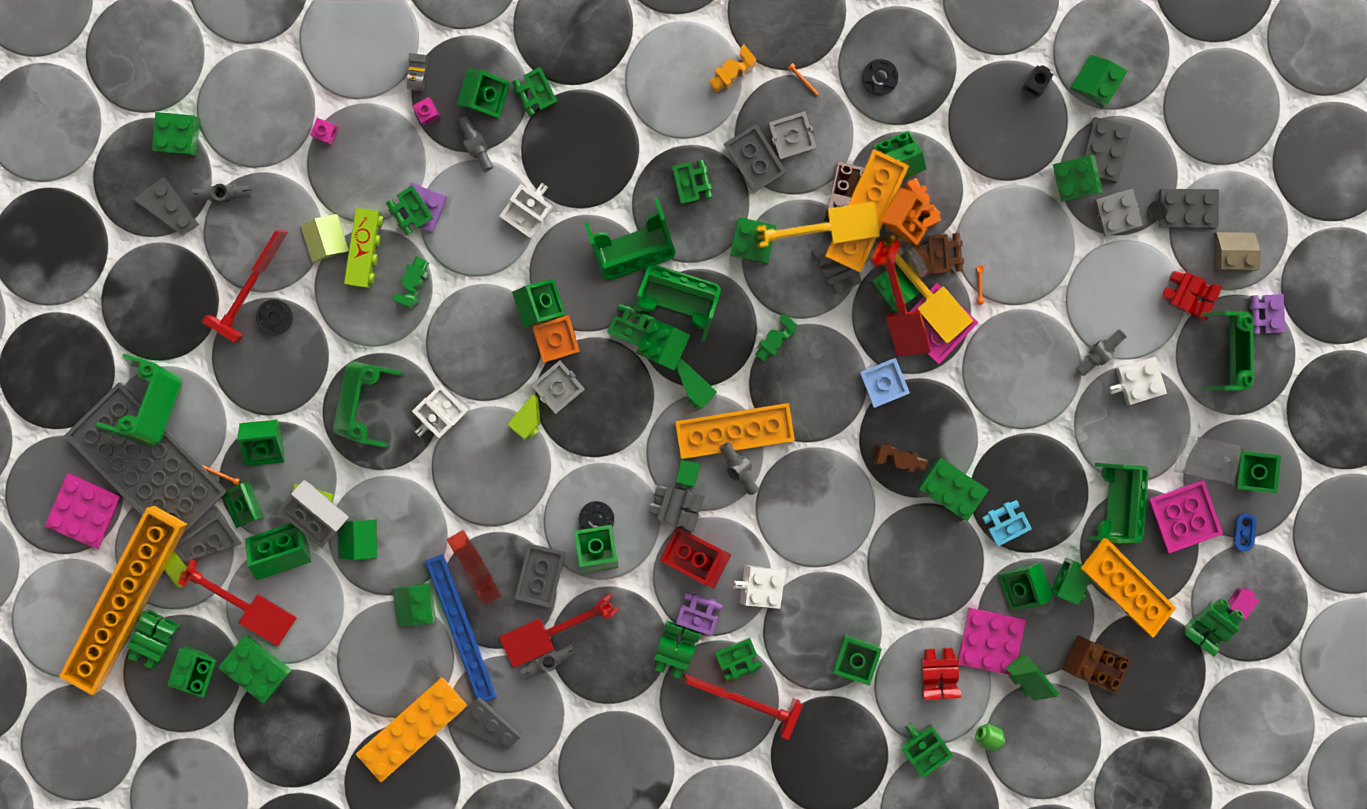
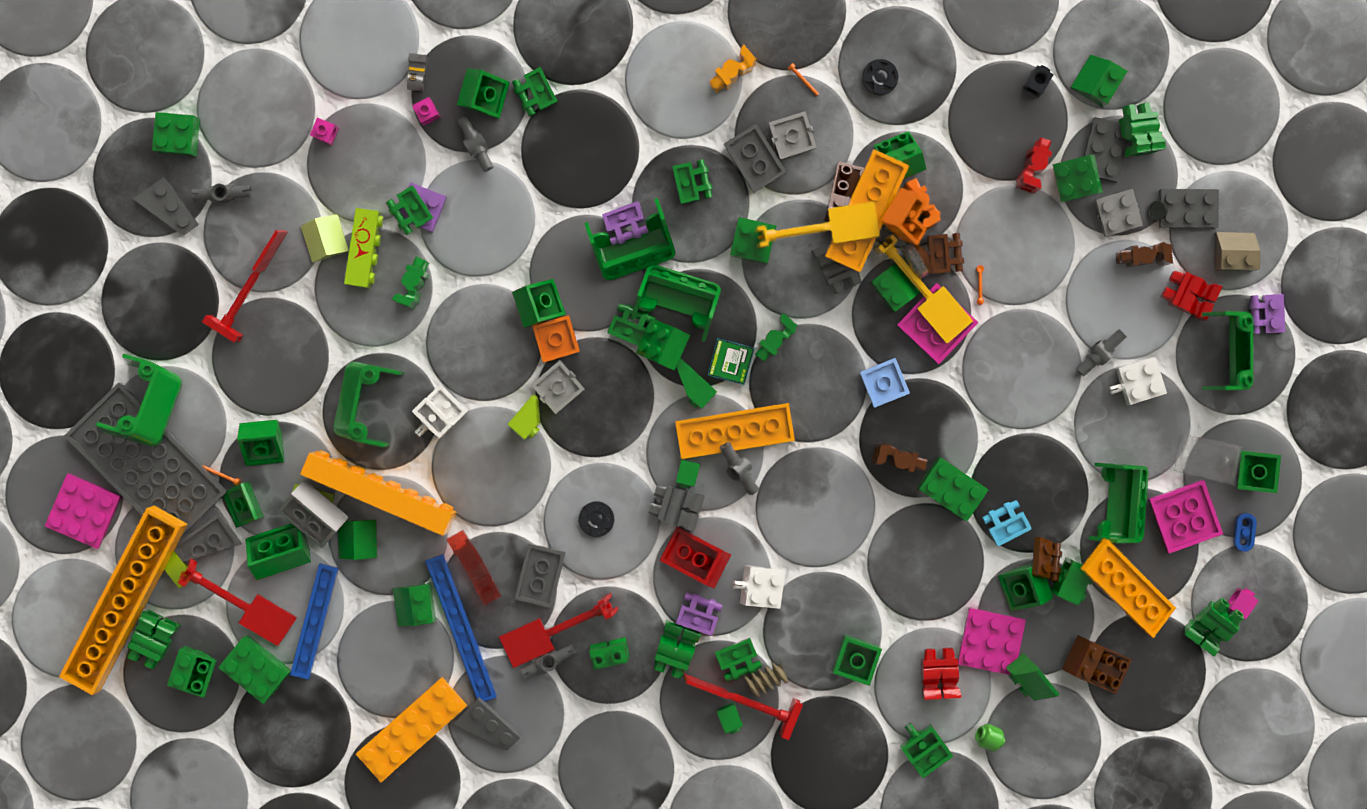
black wheel [256,299,293,335] -> none
white plate [499,183,553,239] -> none
green slope [574,525,619,574] -> none
red piece [871,239,931,356] -> none
none -> blue plate [290,563,339,680]
none -> light orange brick [300,450,457,536]
none -> green hips [589,637,630,670]
none -> medium lavender plate [602,201,648,245]
none -> tile [708,338,755,385]
none -> green brick [716,702,743,734]
none -> dark tan piece [745,661,788,697]
none -> red hips [1016,137,1052,194]
none -> reddish brown plate [1032,537,1062,582]
none -> reddish brown hips [1116,242,1173,268]
none -> green hips [1118,102,1166,158]

